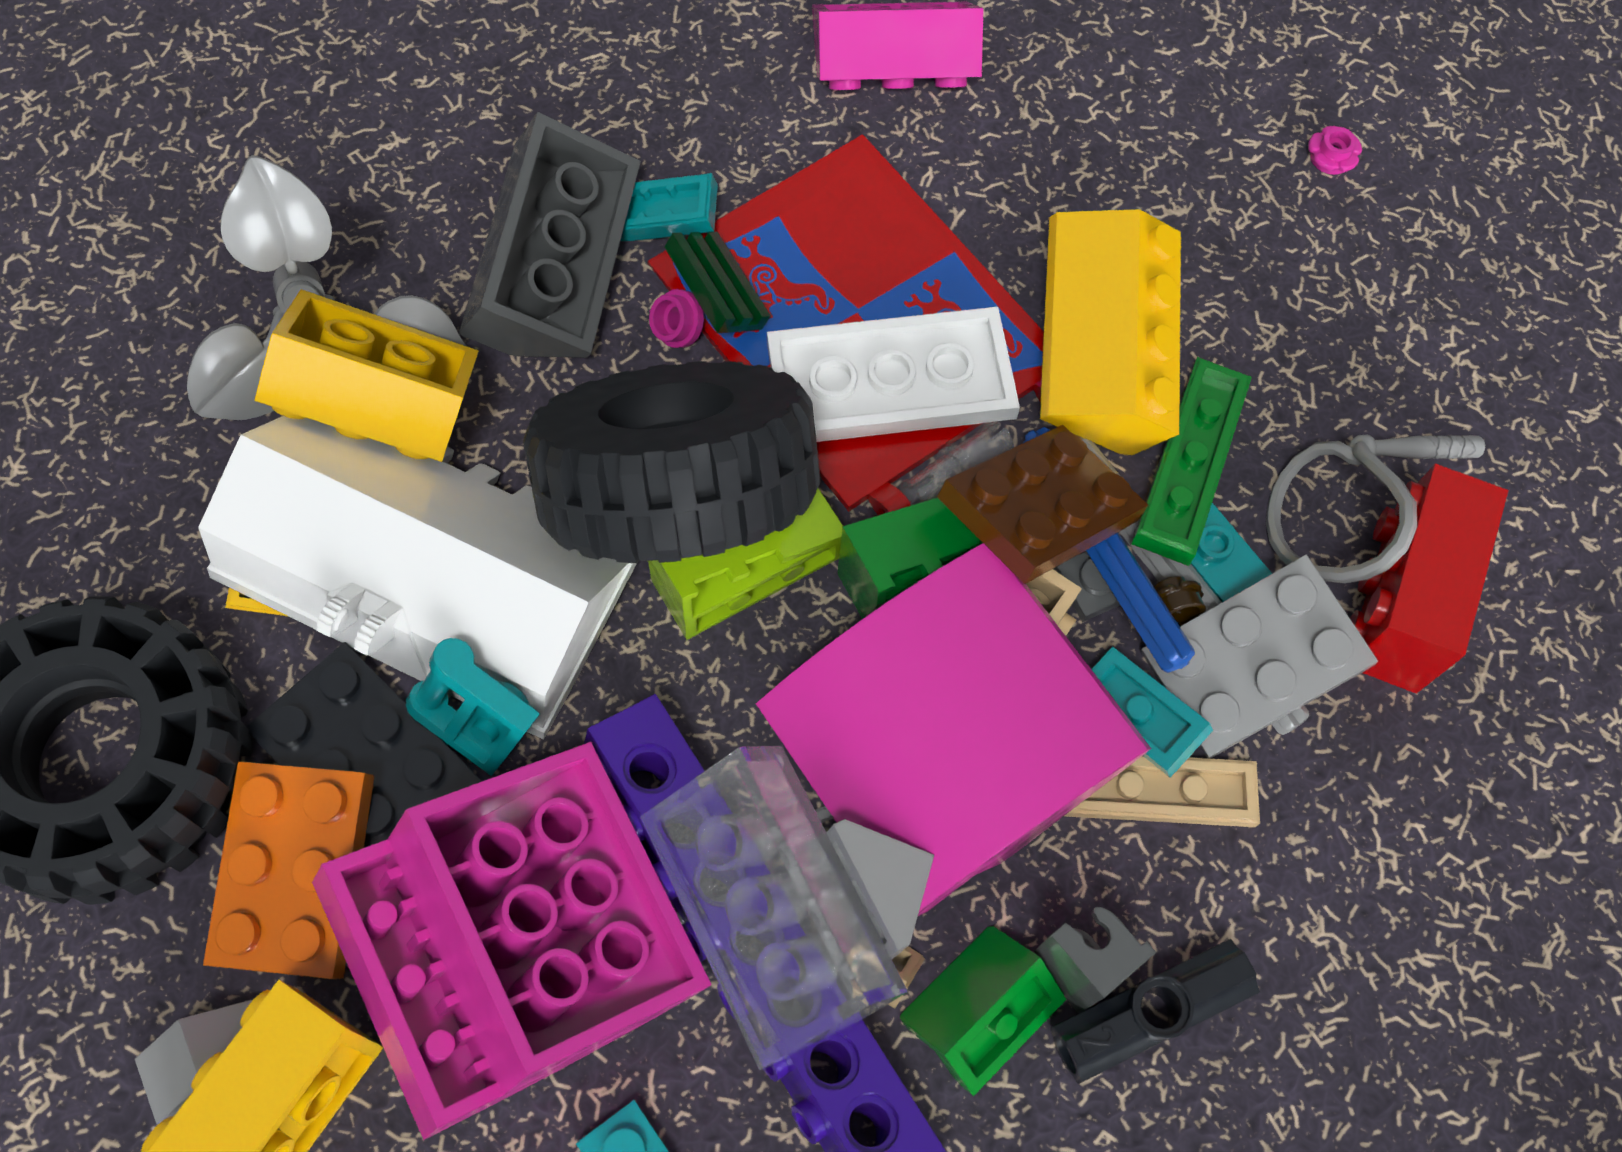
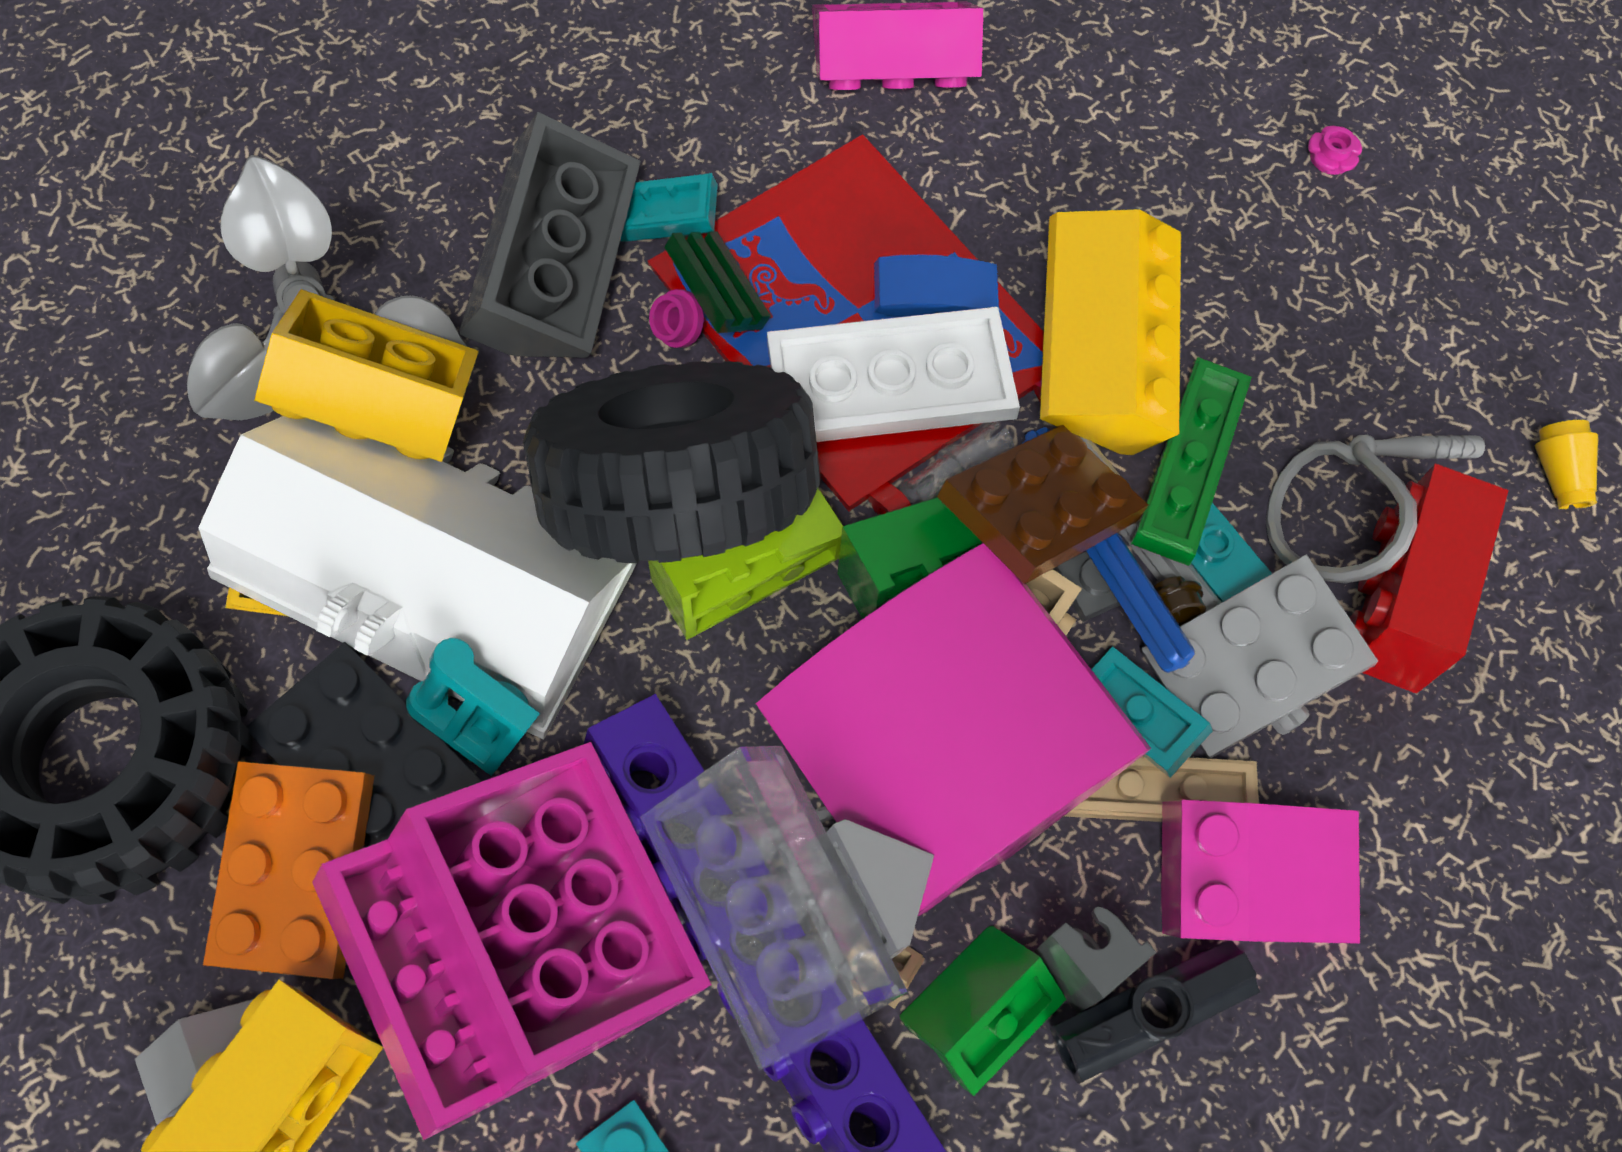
none -> blue slope [874,255,999,317]
none -> dark pink slope [1161,800,1360,943]
none -> yellow cone [1535,420,1598,509]

